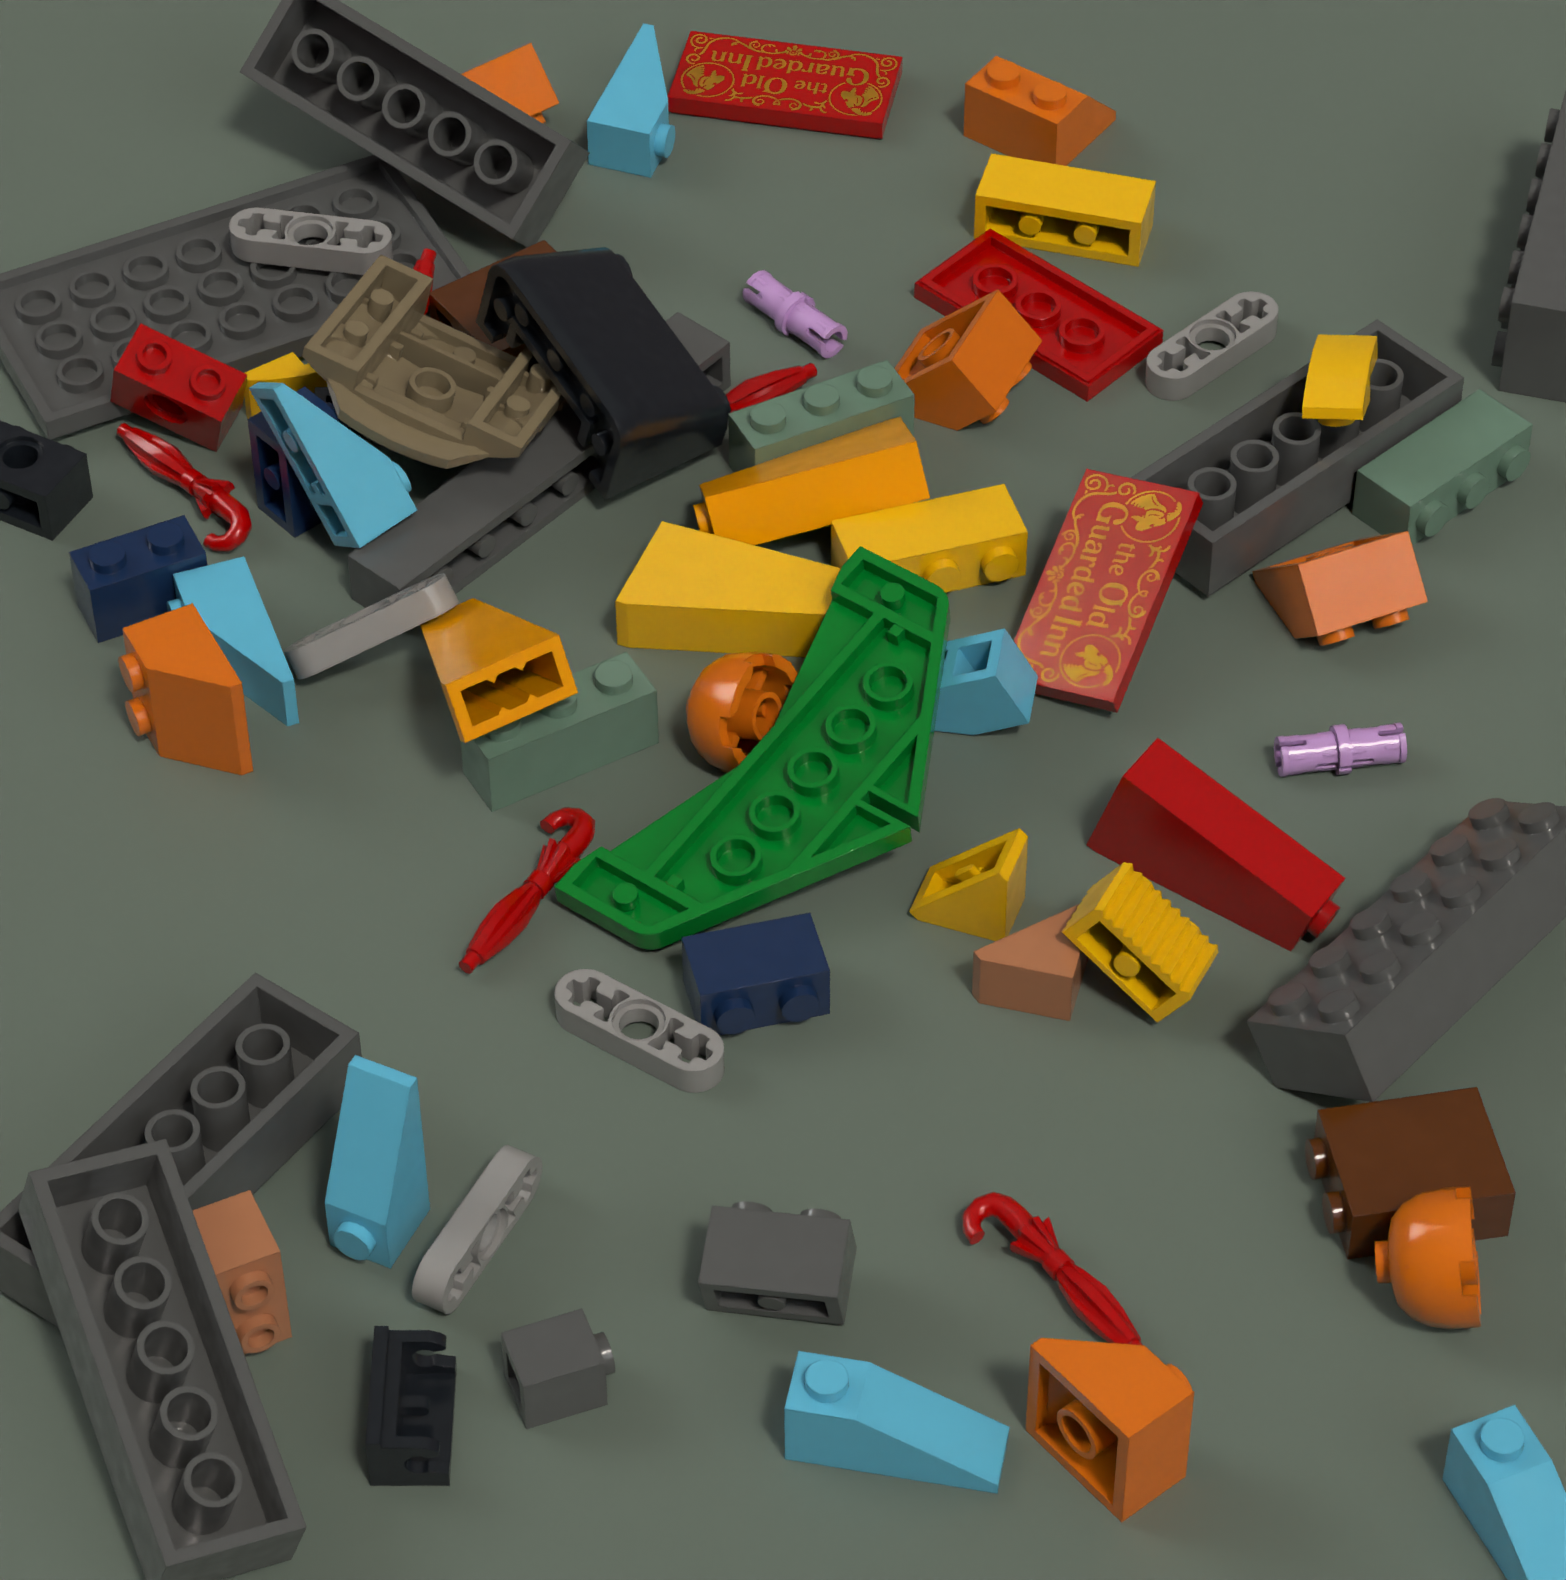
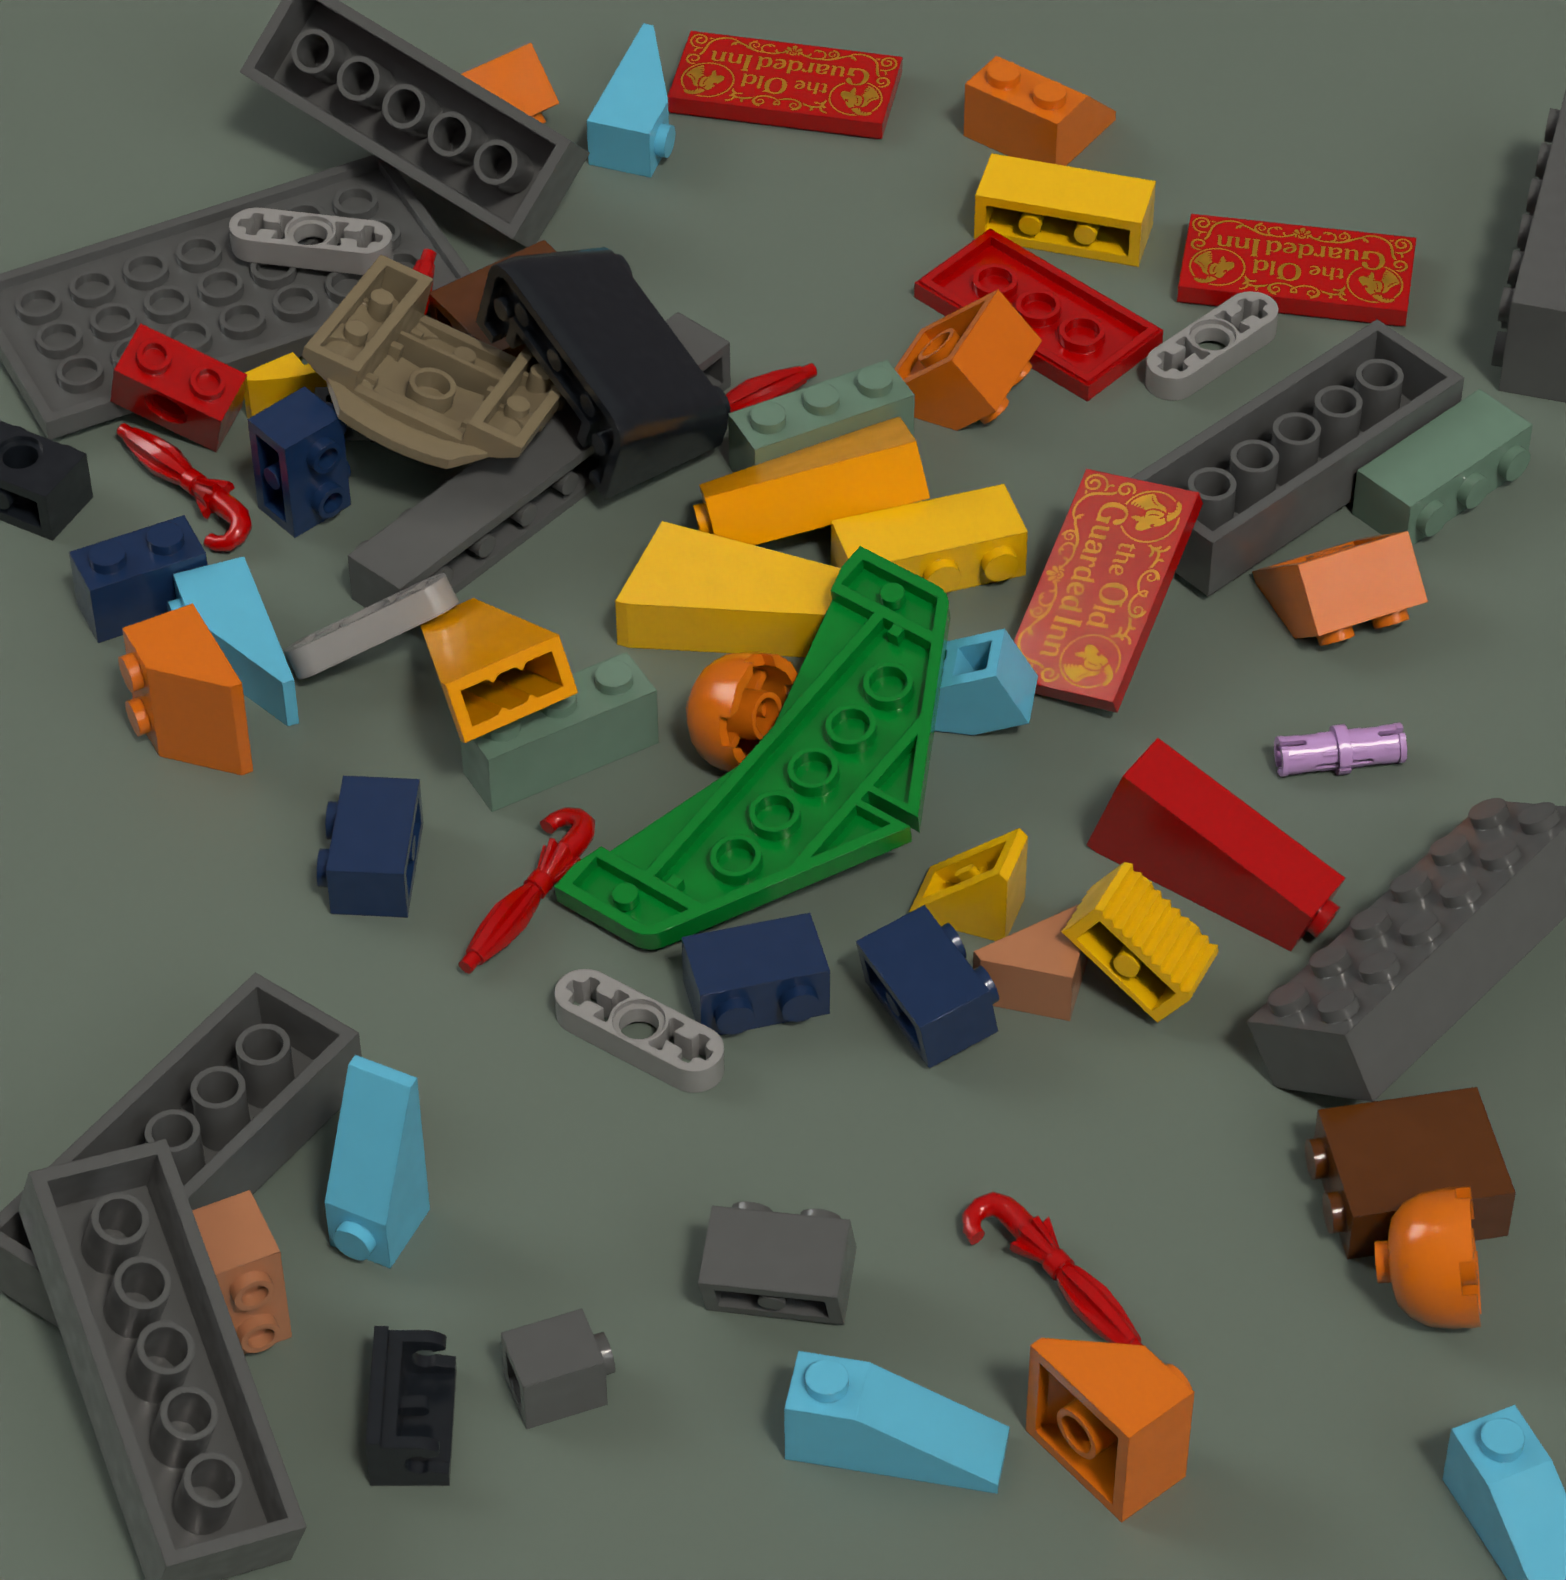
medium azure slope [249,382,417,548] -> none
light grey beam [412,1145,542,1314] -> none
lavender pin [743,270,848,358] -> none
yellow slope [1302,334,1378,427] -> none
none -> dark blue brick [317,775,424,918]
none -> dark blue brick [856,905,999,1068]
none -> red tile [1177,214,1416,327]

